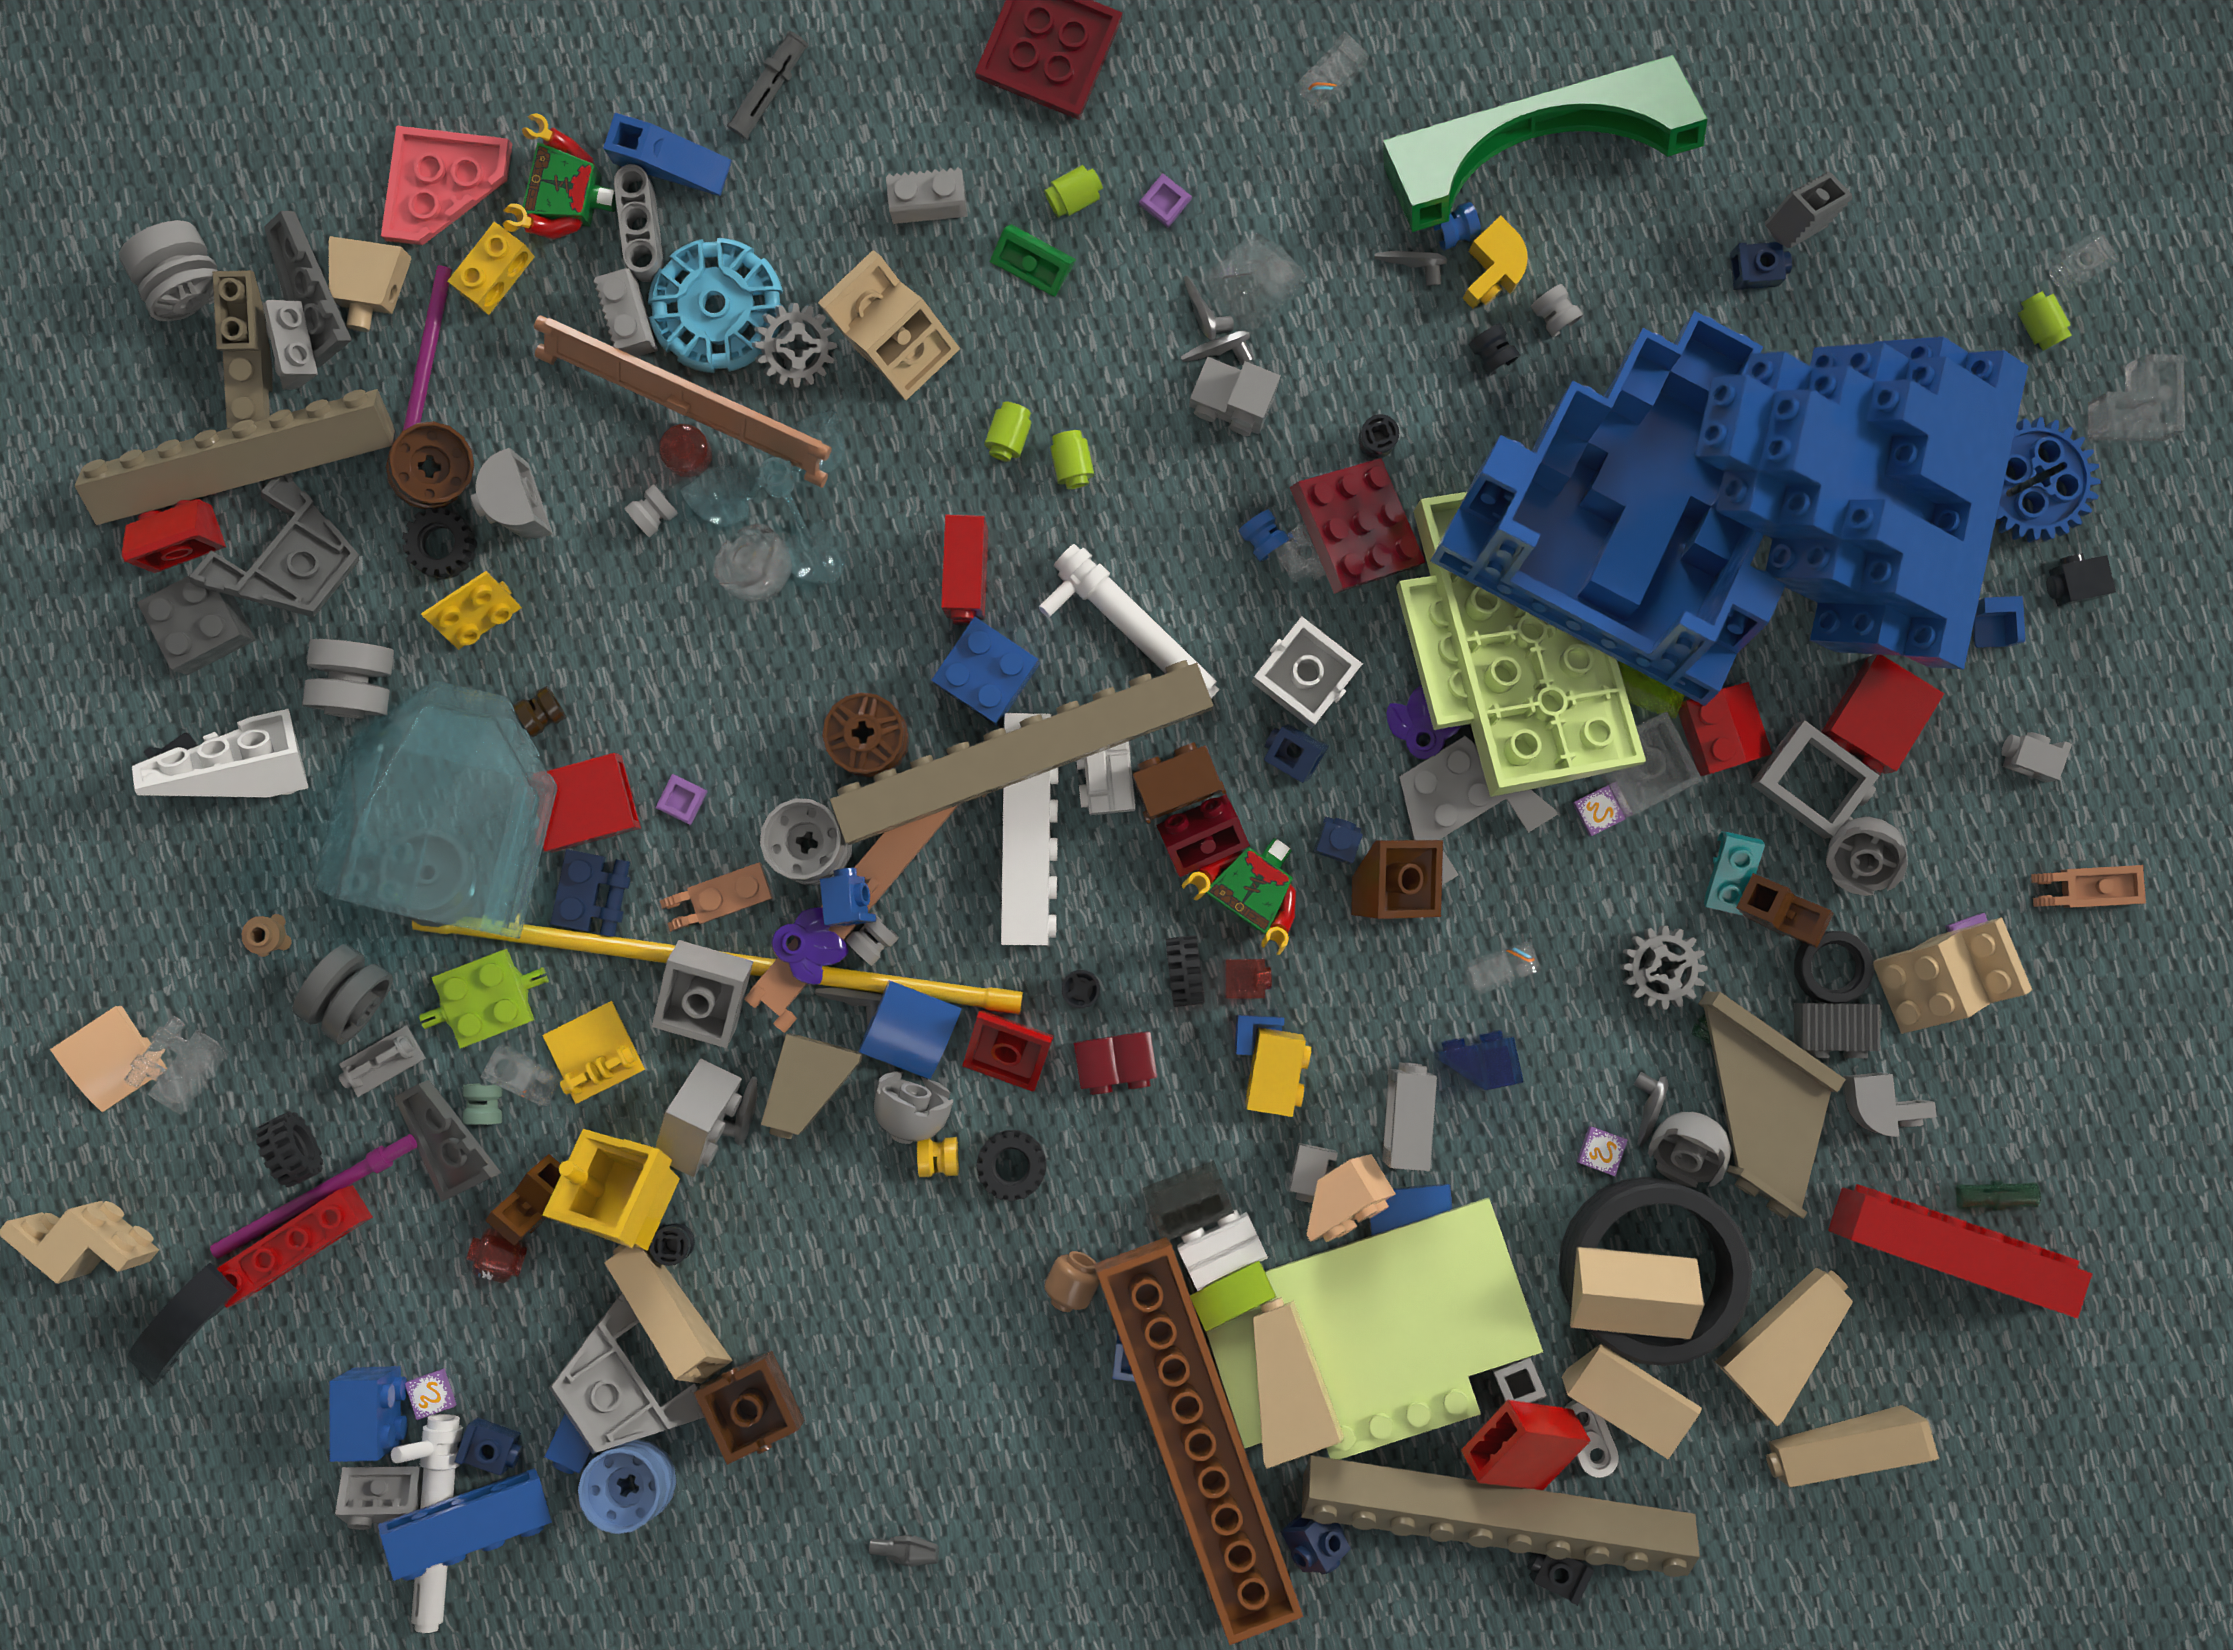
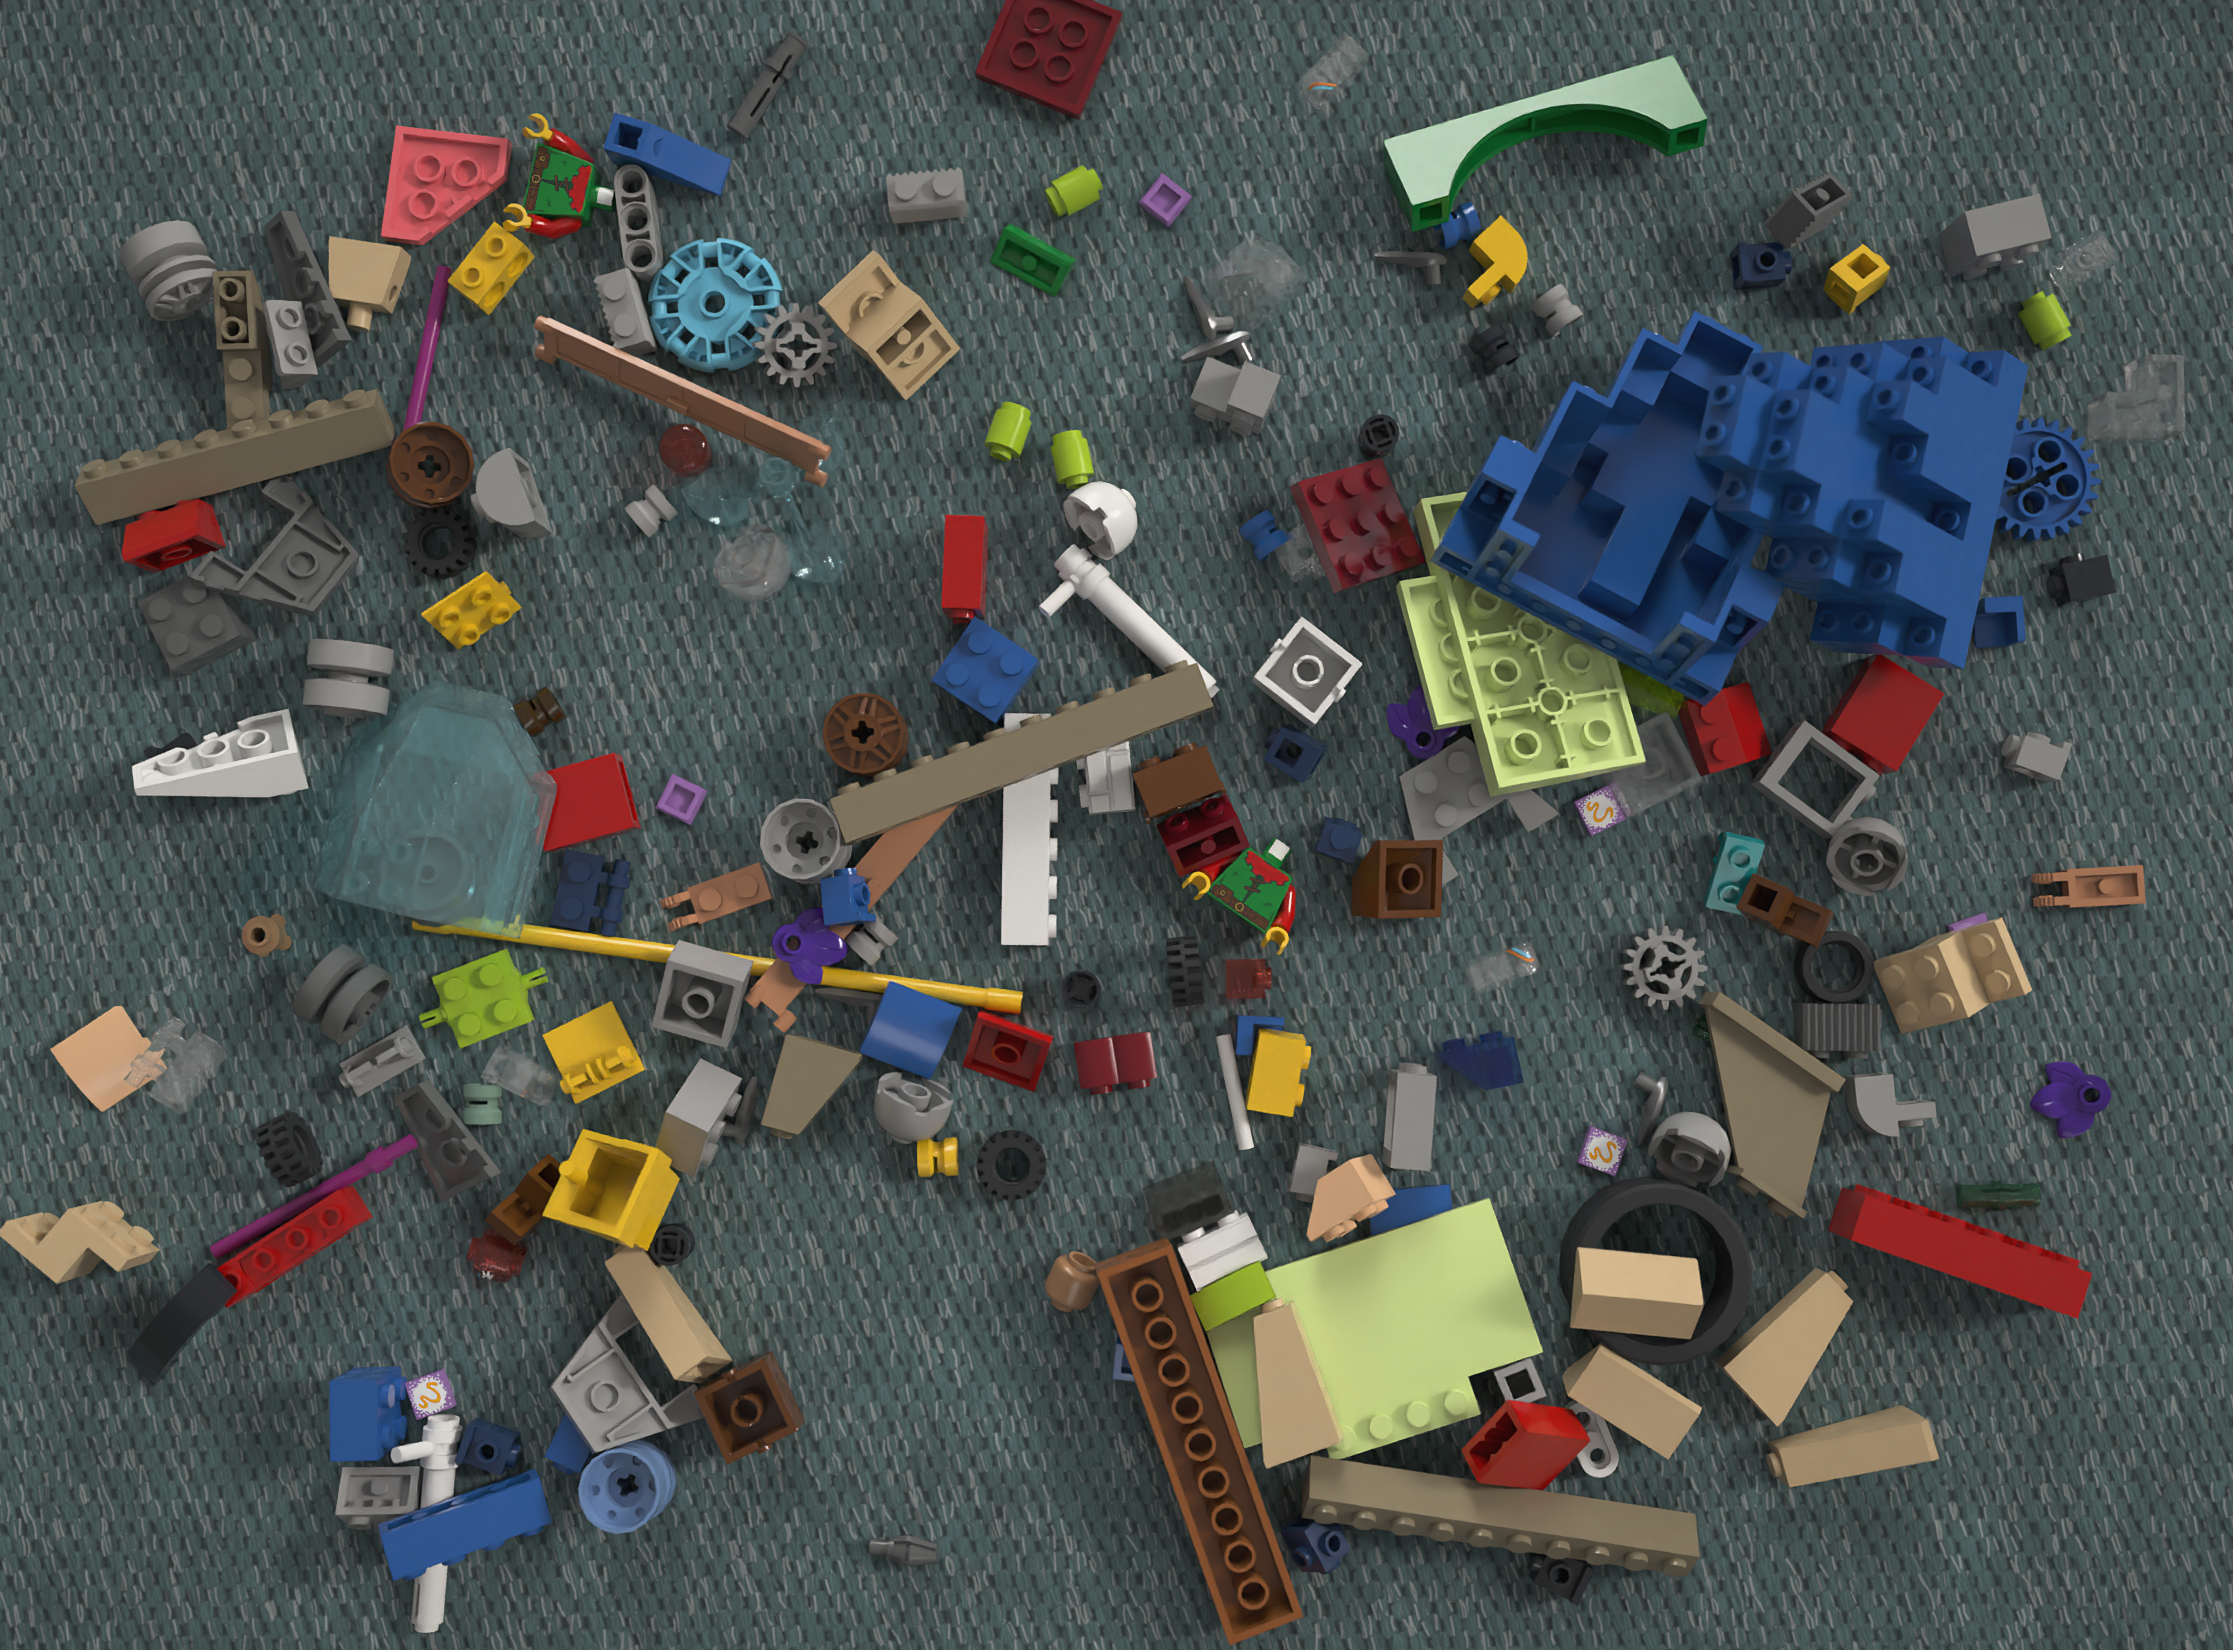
none -> white cylinder [1063,481,1137,560]
none -> white bar [1216,1034,1254,1150]
none -> yellow brick [1823,244,1891,315]
none -> light grey brick [1939,194,2052,280]
none -> dark purple plate [2030,1061,2111,1138]

